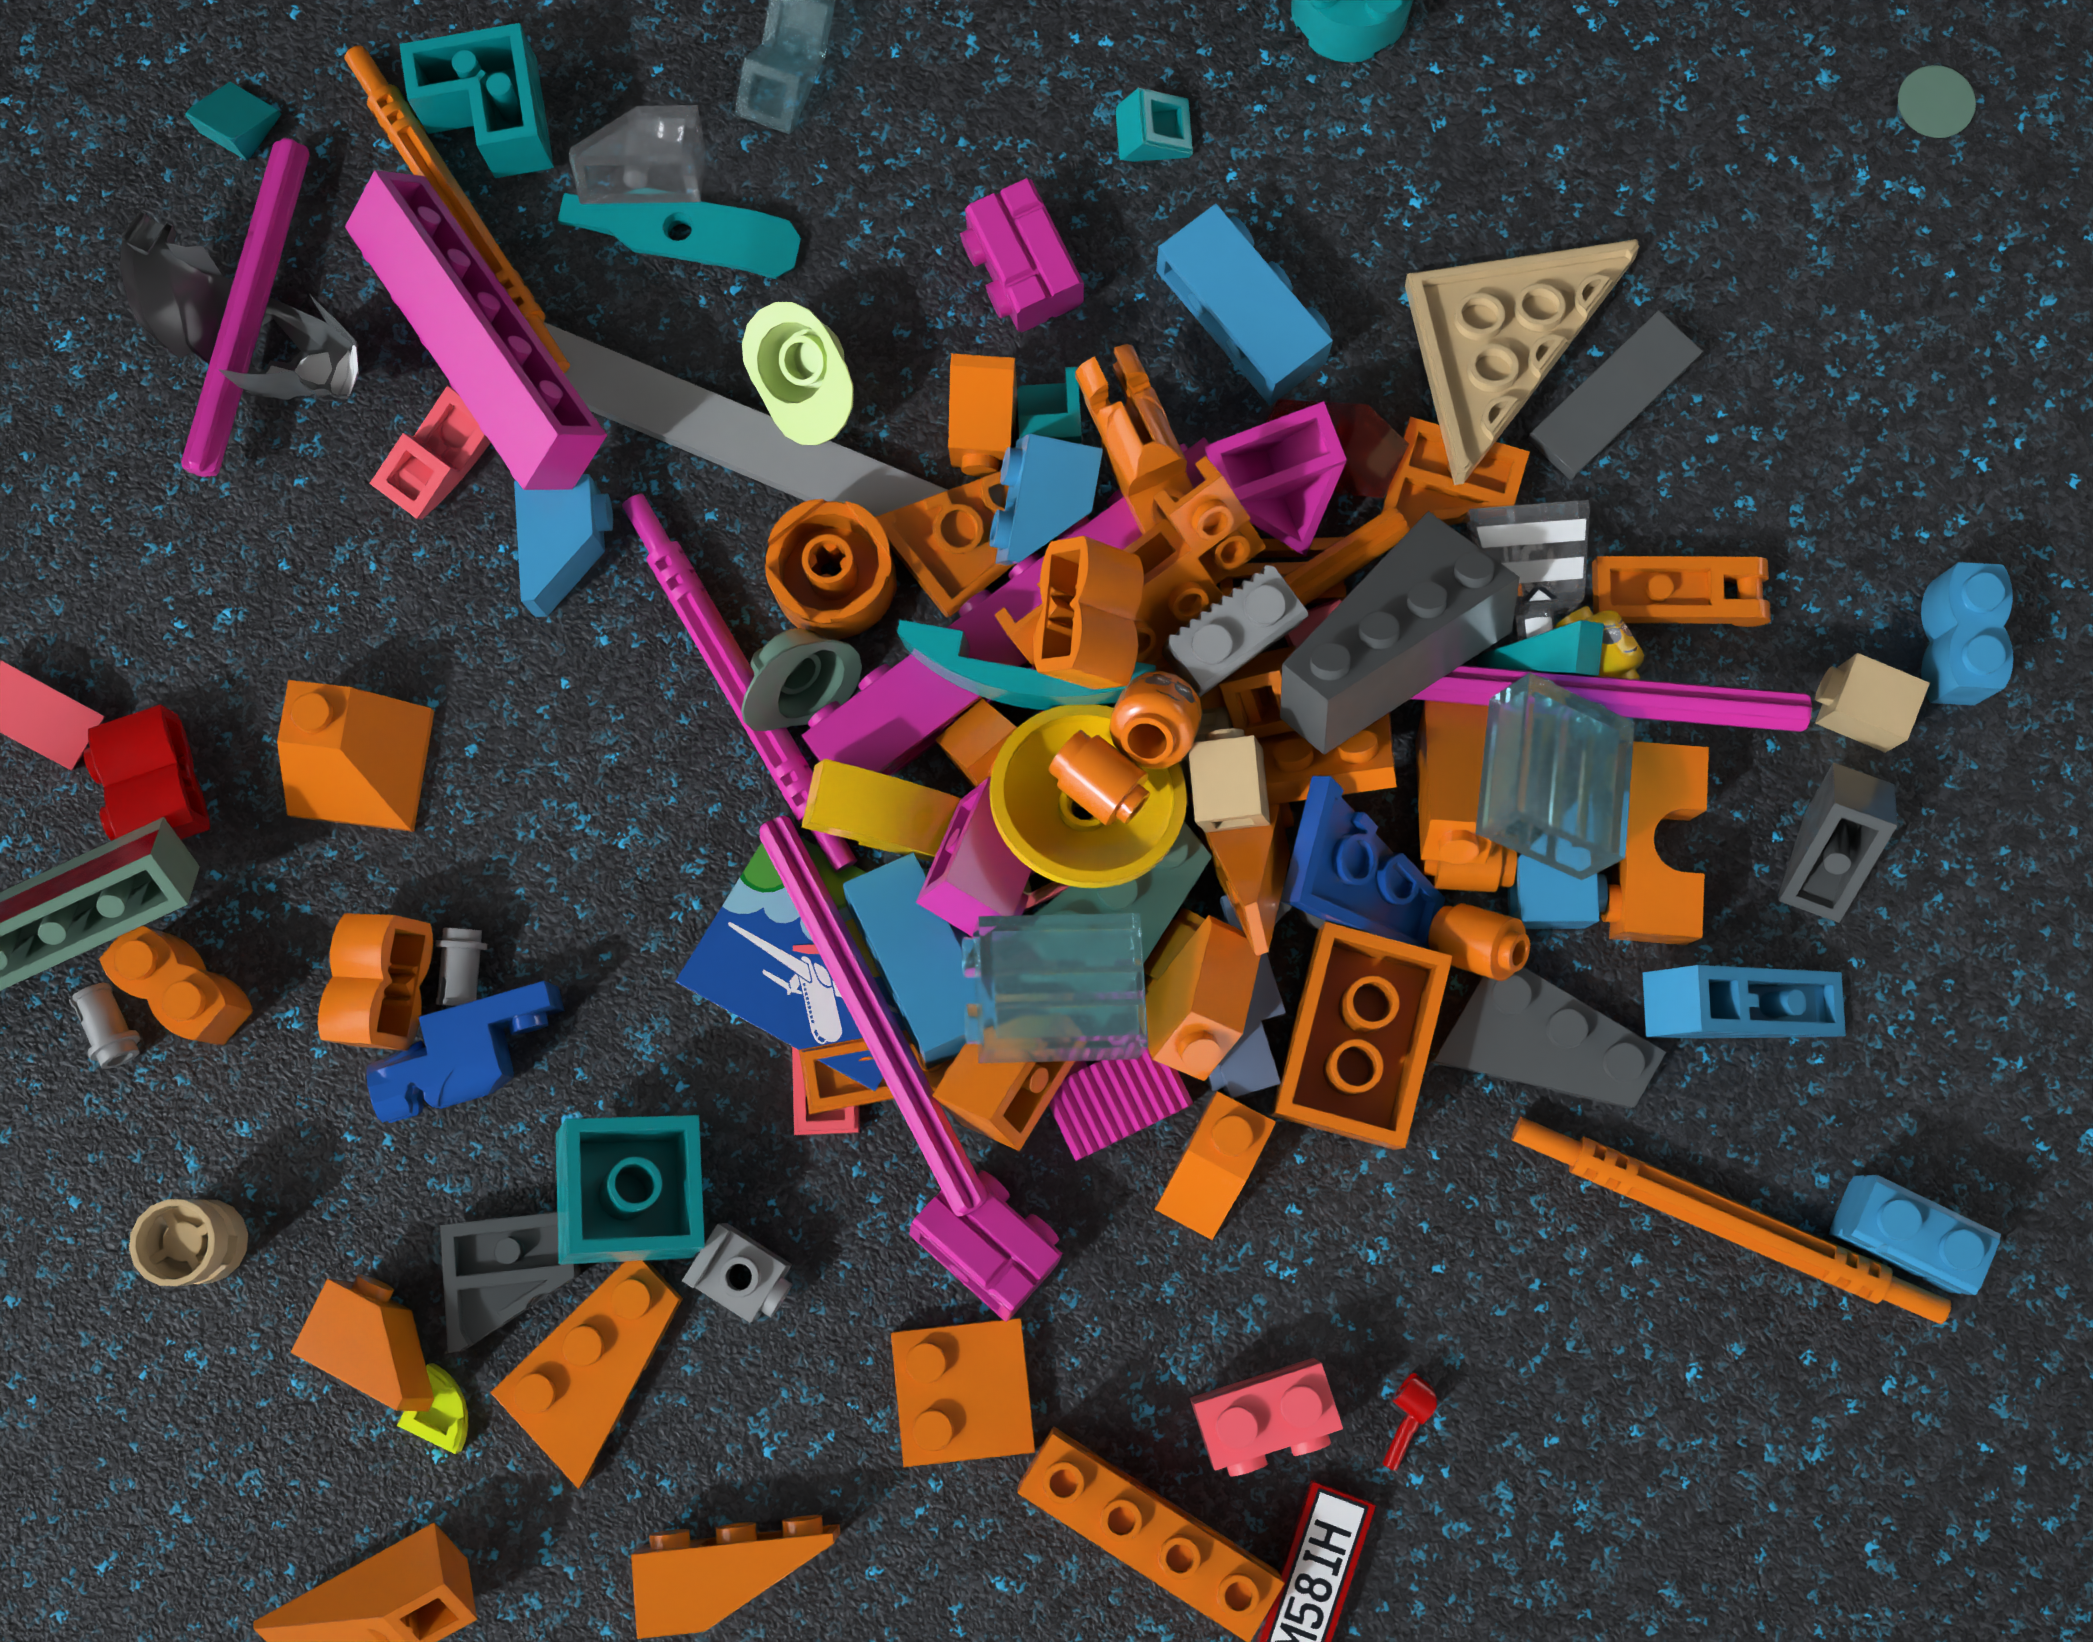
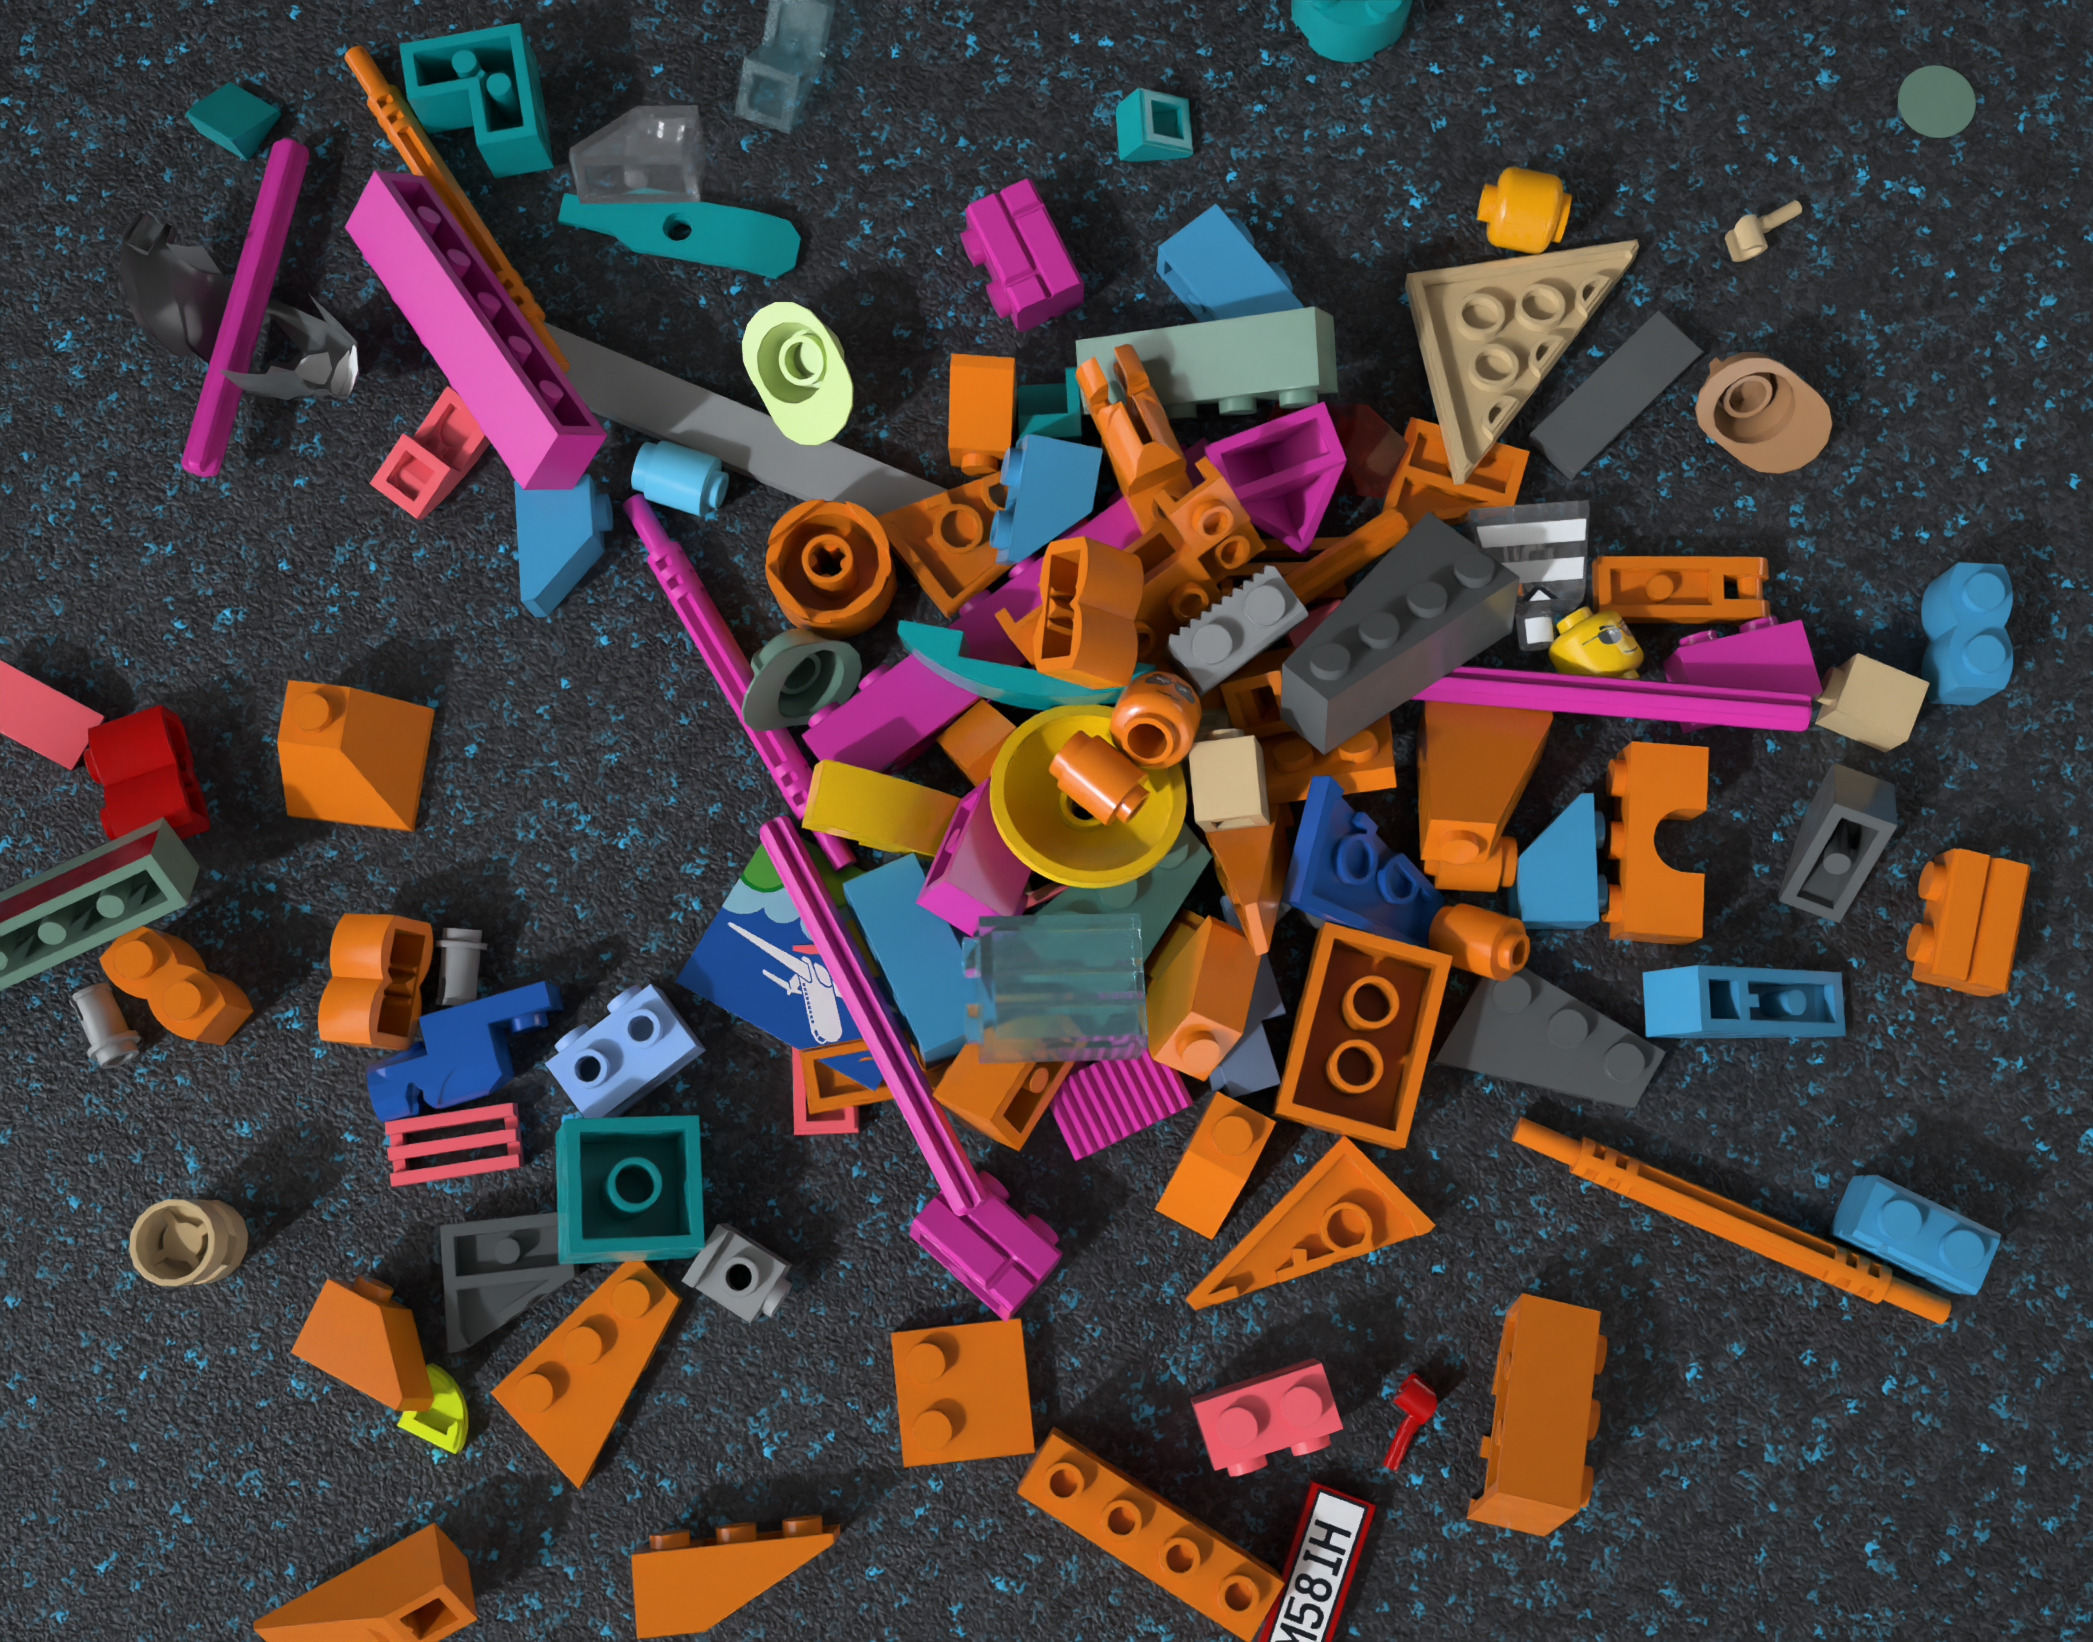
clear light blue brick [1475,673,1635,880] -> none
teal piece [1477,620,1604,676] -> none
none -> coral tile [384,1103,525,1187]
none -> light blue brick [545,984,706,1118]
none -> medium azure brick [631,440,729,517]
none -> sand green brick [1076,306,1338,423]
none -> orange wing [1184,1135,1436,1310]
none -> orange wedge [1466,1293,1607,1537]
none -> light orange head [1476,166,1572,254]
none -> dark pink brick [1662,616,1823,733]
none -> medium nougat piece [1695,352,1832,474]
none -> tan hand [1725,200,1802,262]
none -> orange brick [1906,848,2031,997]

